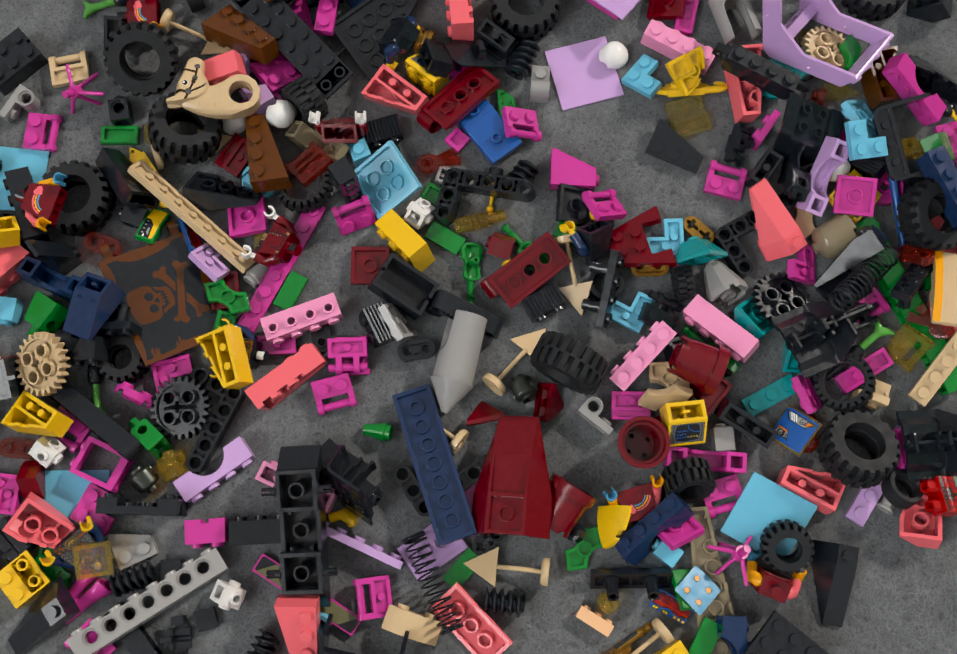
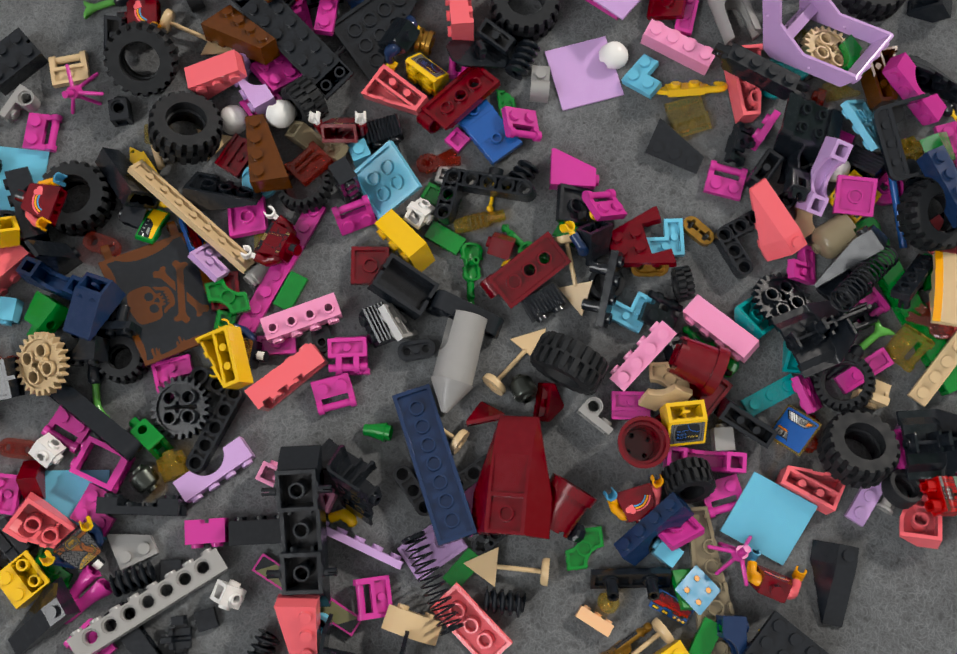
yellow wedge [1,390,74,438] -> none
piece [72,540,114,580] -> none
green tile [100,126,140,145] -> none
dark pink plate [114,381,153,409] -> none
tan animal [166,57,261,119] -> none
black brick [419,38,454,78] -> none
yellow brick [597,505,632,549] -> none
yellow brick [665,46,705,96] -> none
teal slope [675,236,728,266] -> none
light grey cone [703,261,748,309] -> none
black tyre [759,519,815,575] -> none
medium azure plate [844,119,888,161] -> none
clear red plate [896,245,935,266] -> none

